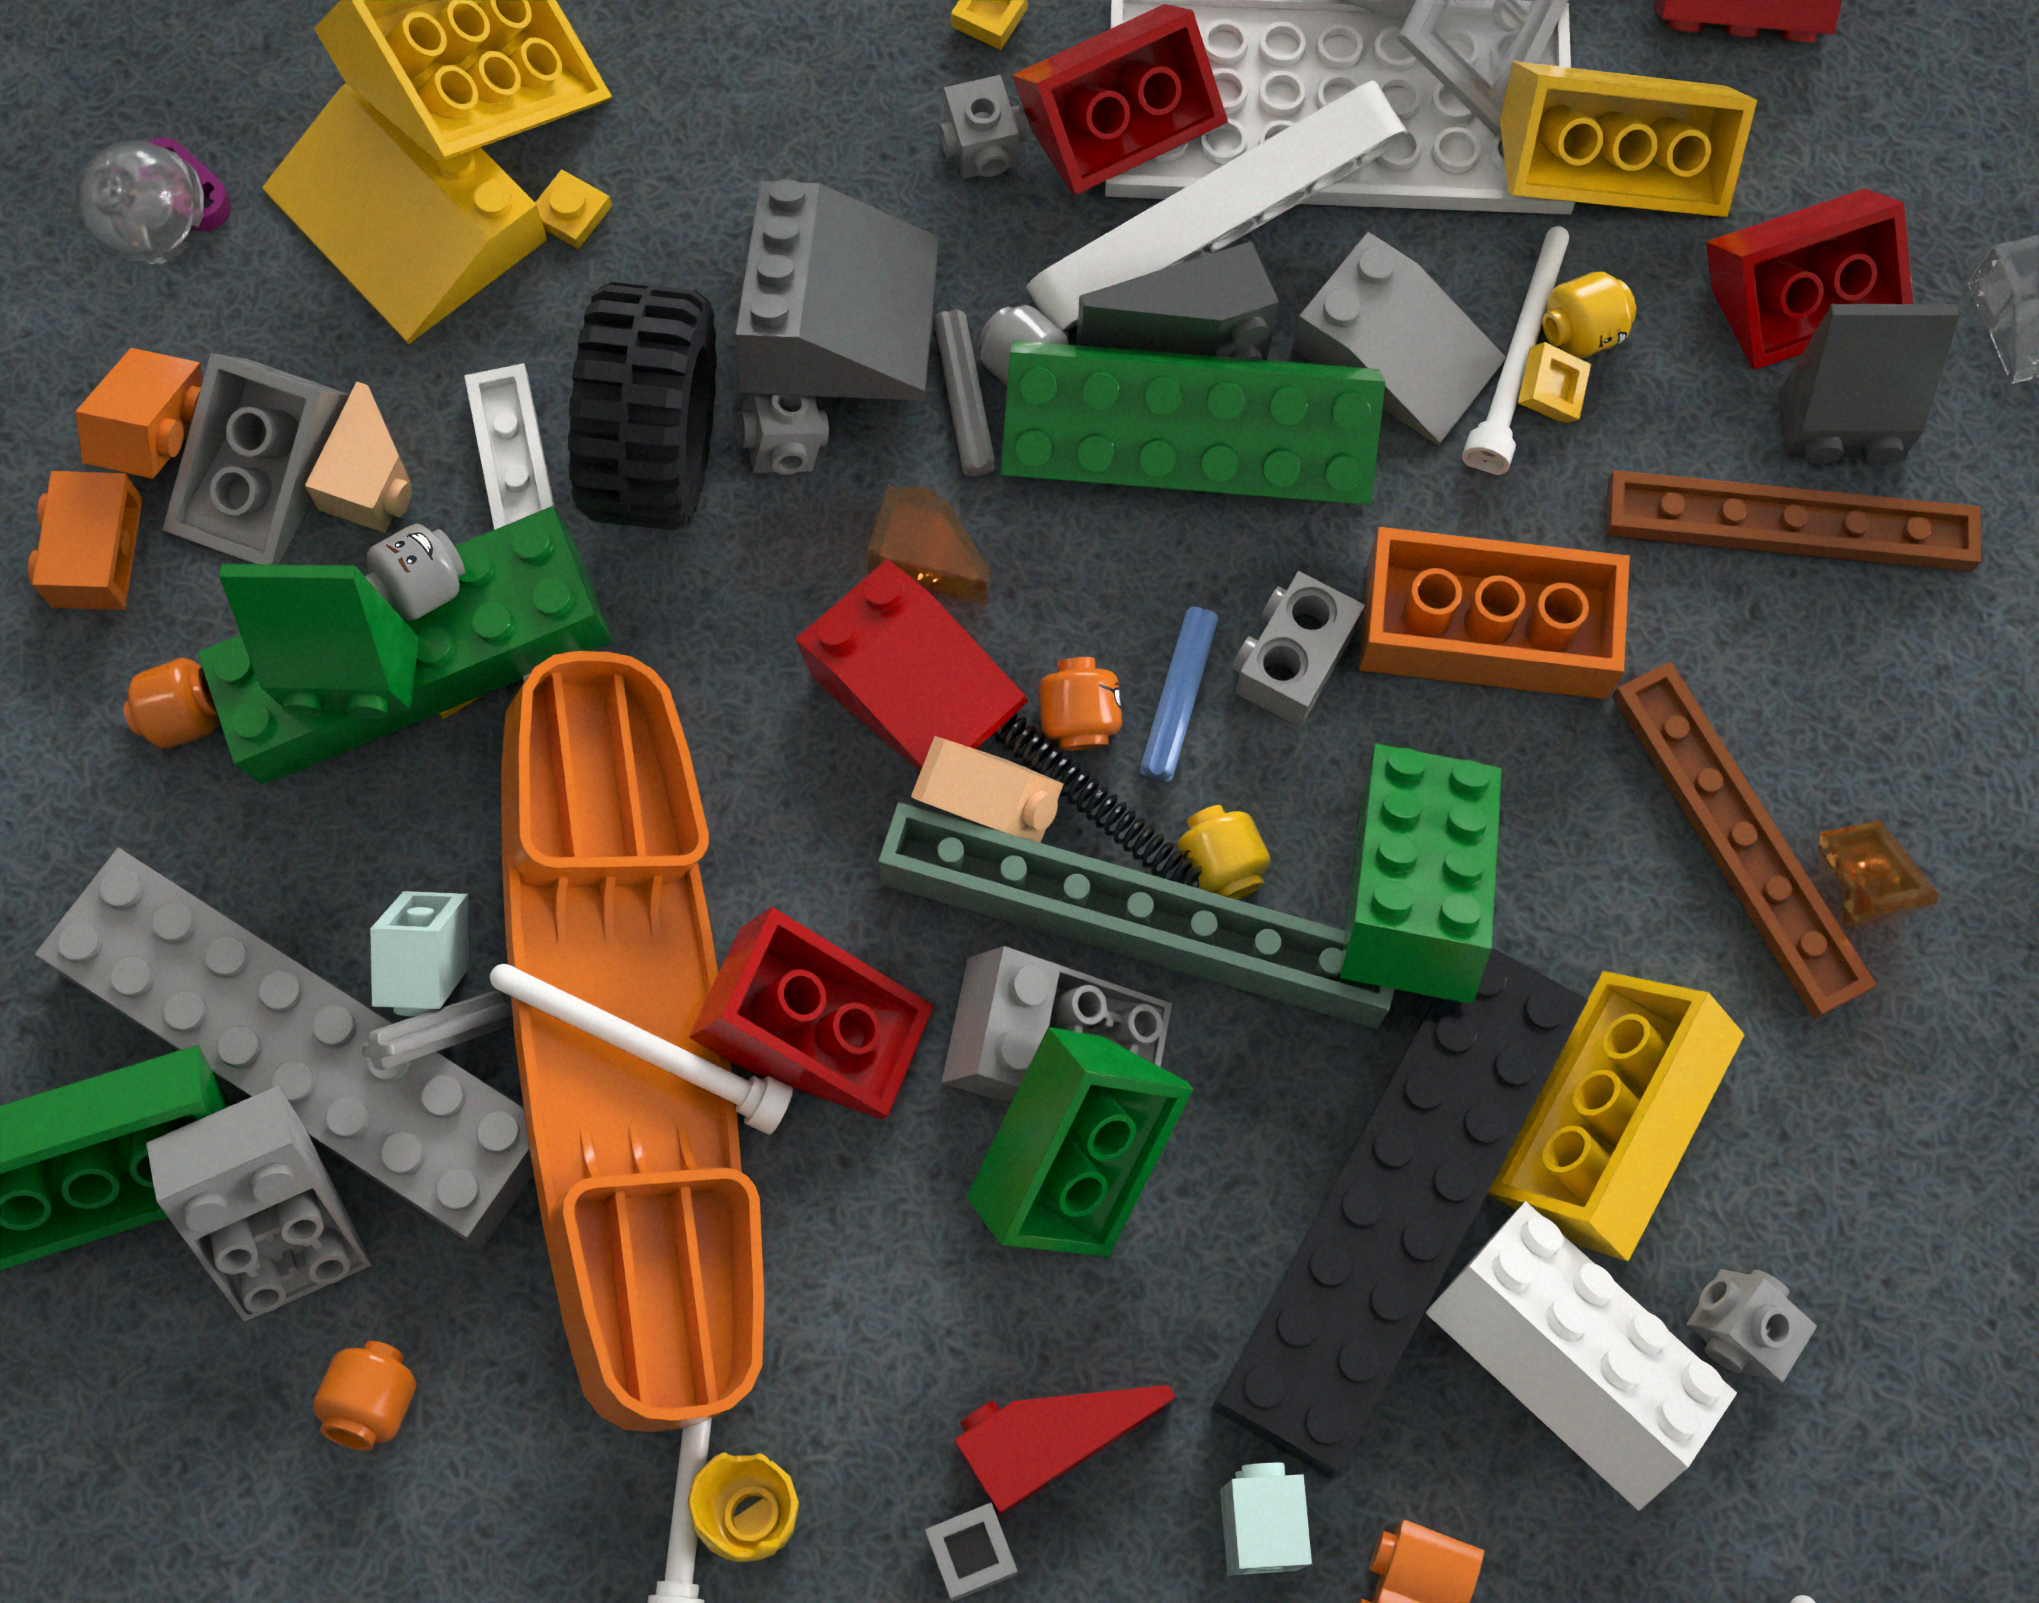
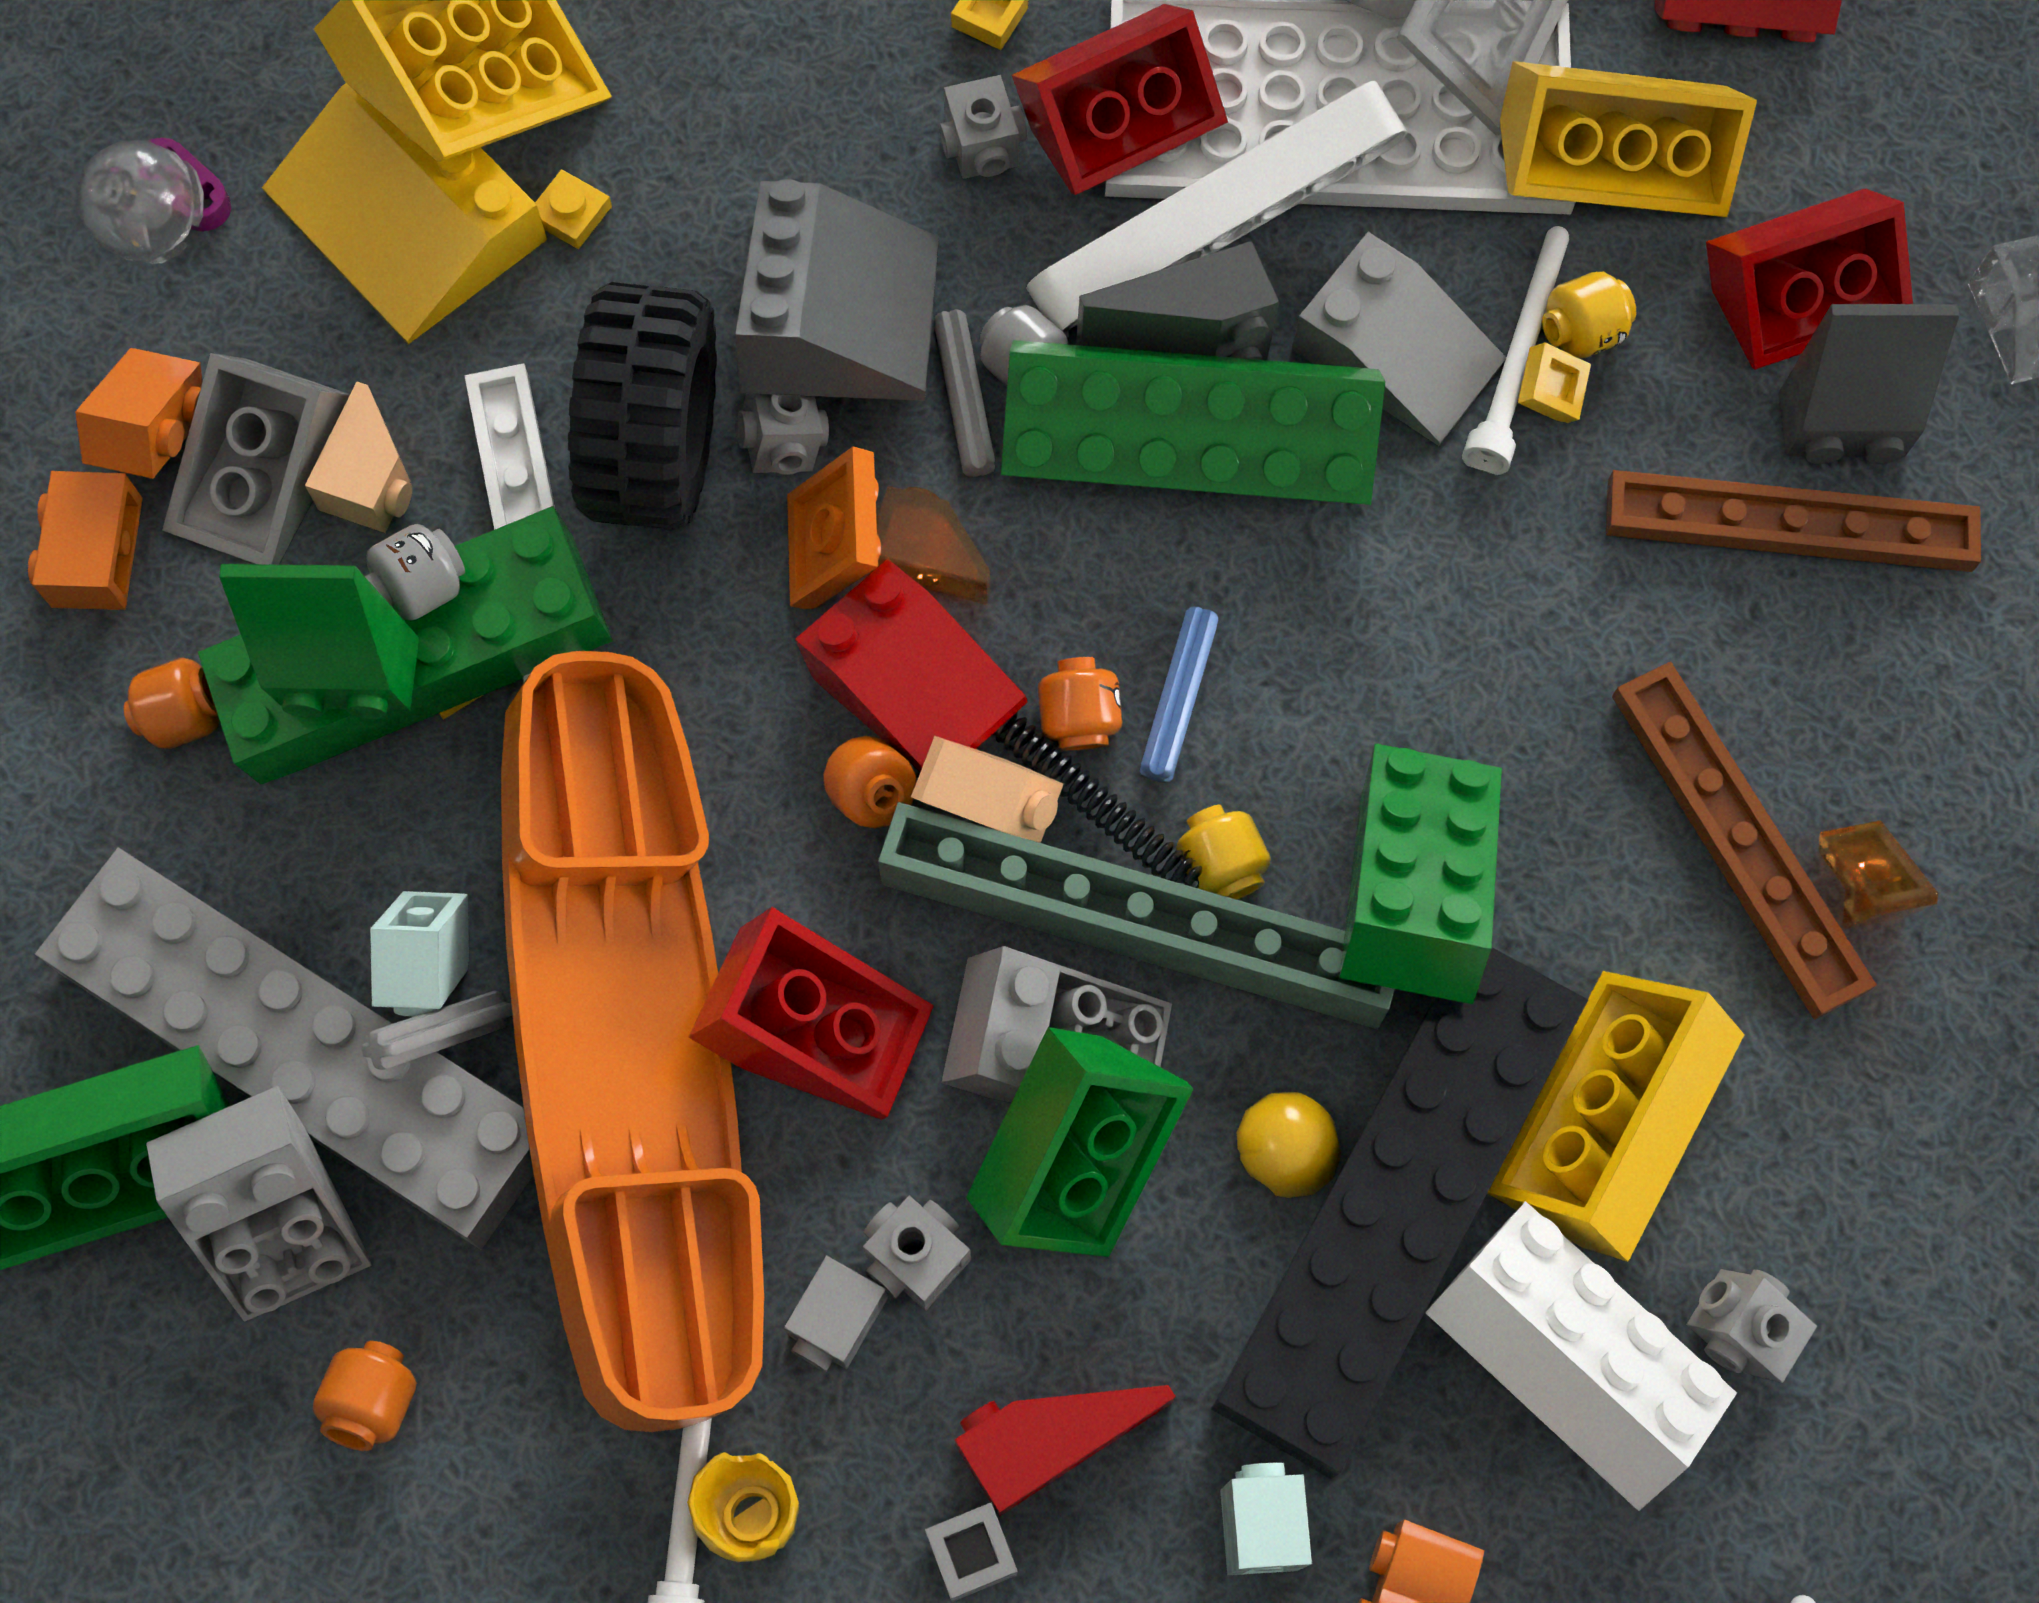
white piece [490,964,793,1135] -> none
light grey brick [1232,571,1365,727] -> none
orange brick [1359,527,1630,700] -> none
none -> light grey brick [784,1255,888,1372]
none -> orange plate [787,446,881,609]
none -> orange head [823,736,916,829]
none -> light grey brick [863,1195,971,1311]
none -> yellow hair [1237,1092,1341,1198]

